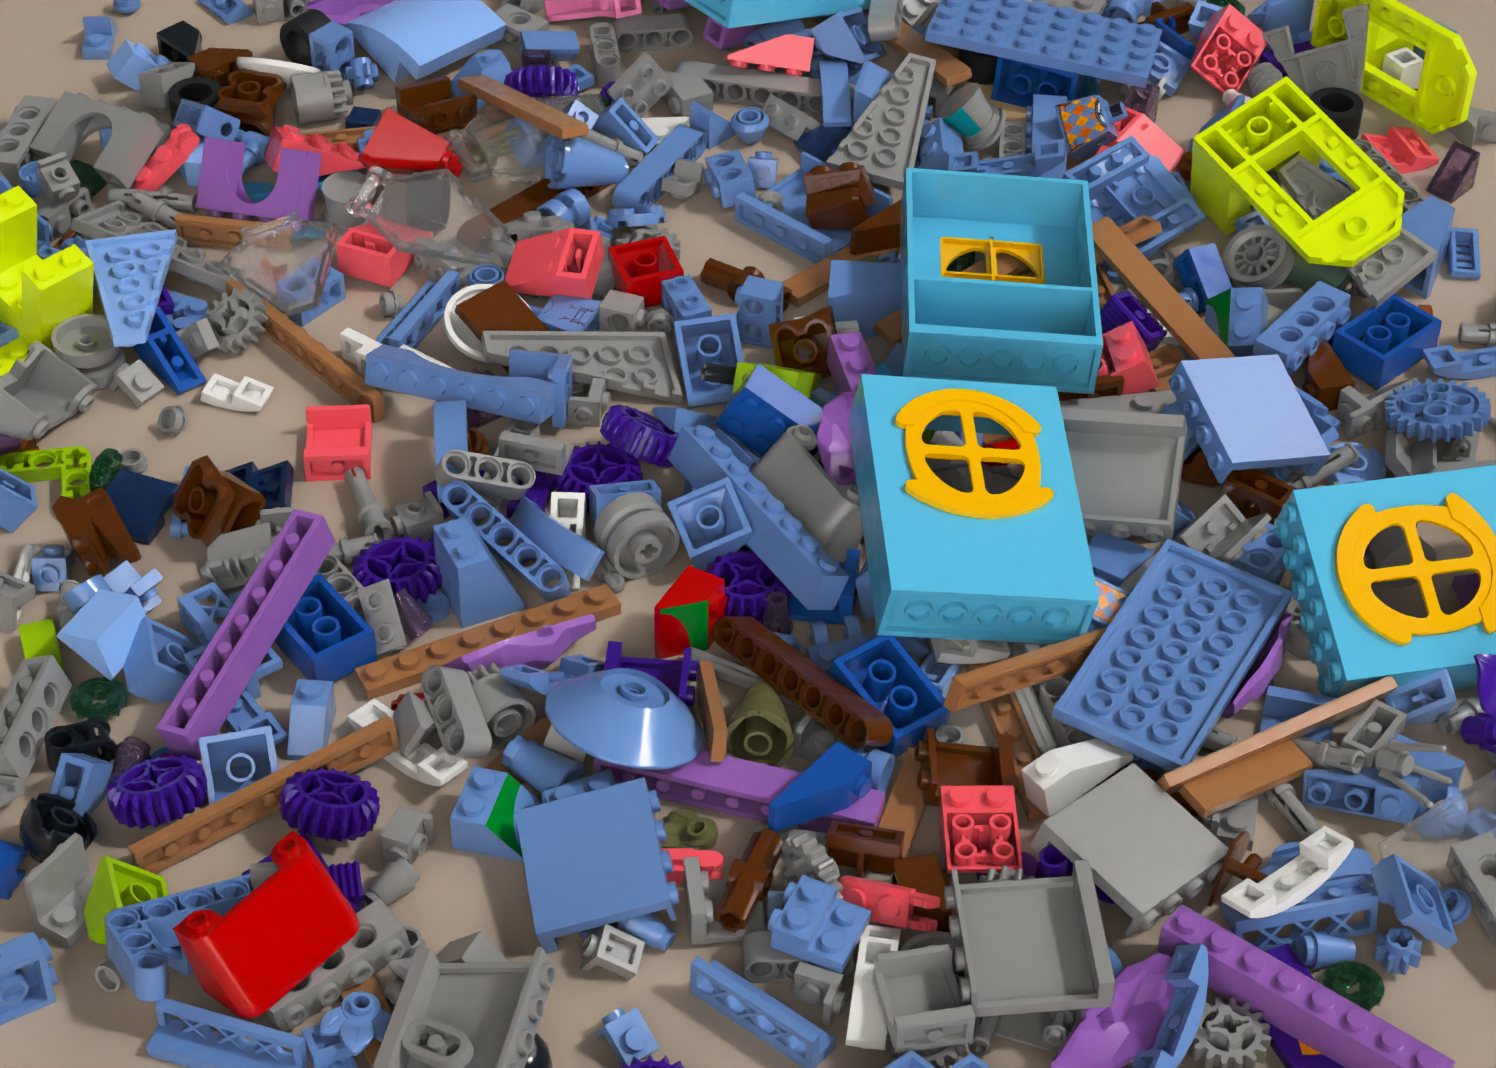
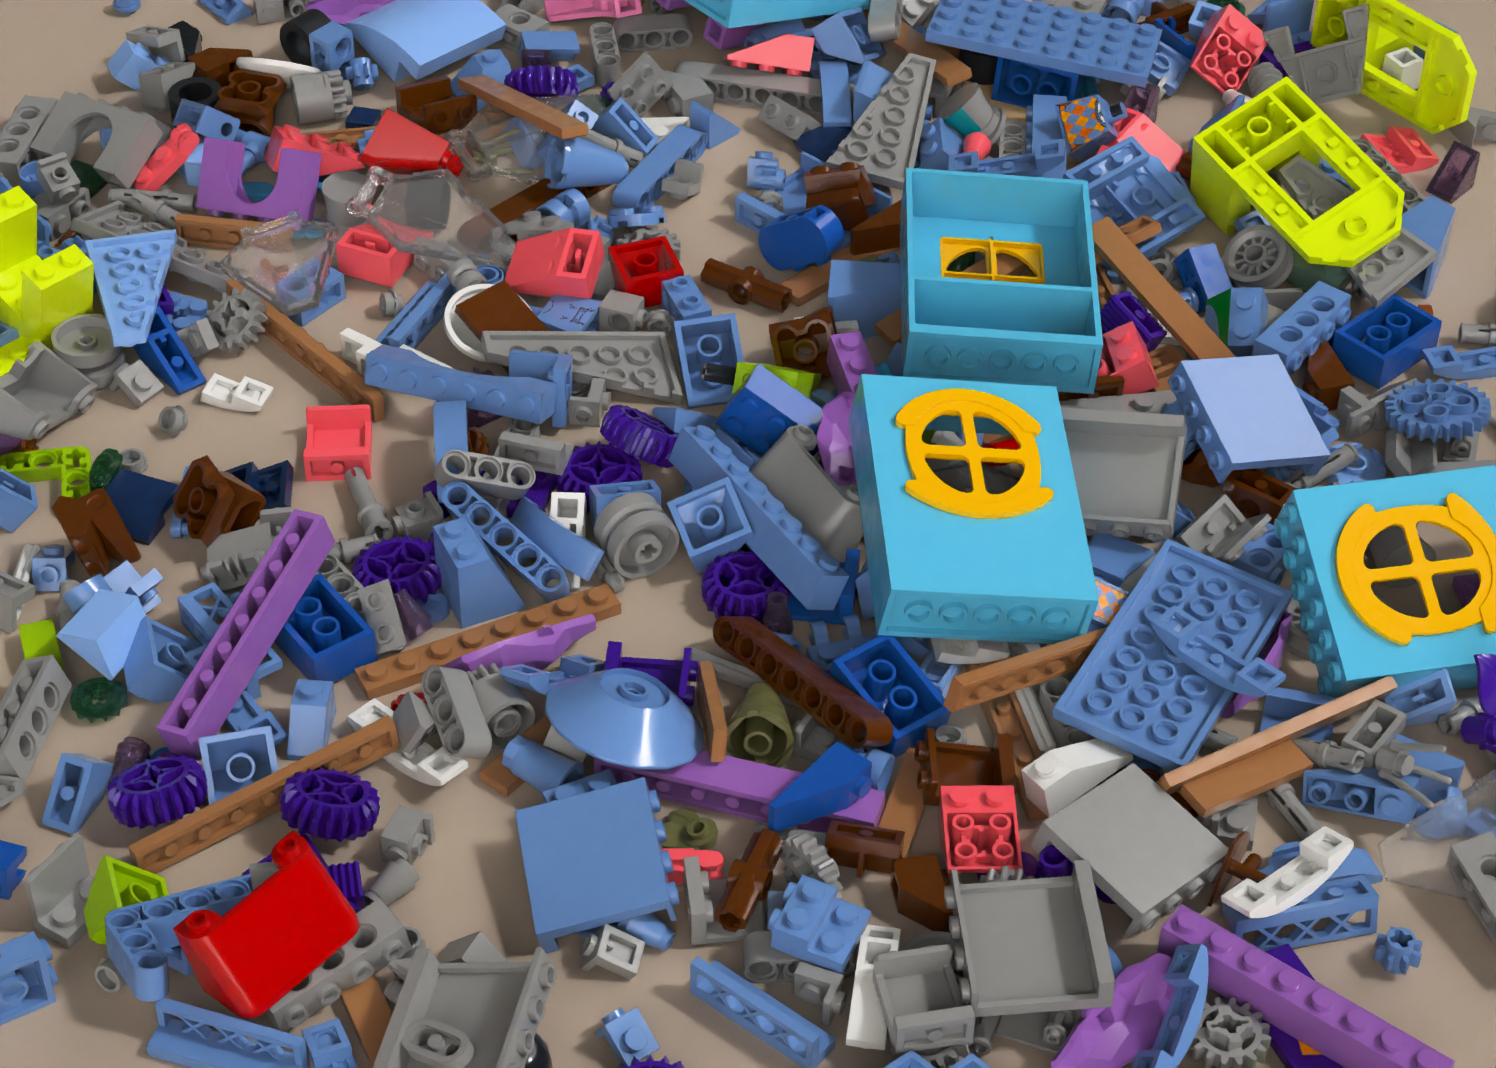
black cylinder [19,793,98,863] -> none
black piece [44,717,118,773] -> none
medium blue slope [82,16,117,60] -> none
medium blue plate [320,991,392,1056] -> none
medium blue slope [450,766,542,863] -> none
red slope [654,565,727,659] -> none
medium blue brick [703,150,756,209] -> none
medium blue cone [731,107,769,144] -> none
medium blue brick [735,275,784,349] -> none
coral hinge [839,875,940,932] -> none
medium blue cone [1295,931,1356,970] -> none
black piece [1310,87,1364,140] -> none
clear green gear [1322,961,1385,1012] -> none
medium blue plate [1370,853,1458,949] -> none
medium blue plate [1442,888,1472,925] -> none
medium blue slope [1446,227,1481,280] -> none
none -> light grey panel [125,25,186,62]
none -> light grey wheel [447,258,488,292]
none -> medium blue gear [754,161,786,193]
none -> blue brick [758,205,844,272]
none -> coral cone [963,132,991,160]
none -> medium blue slope [1151,605,1286,697]

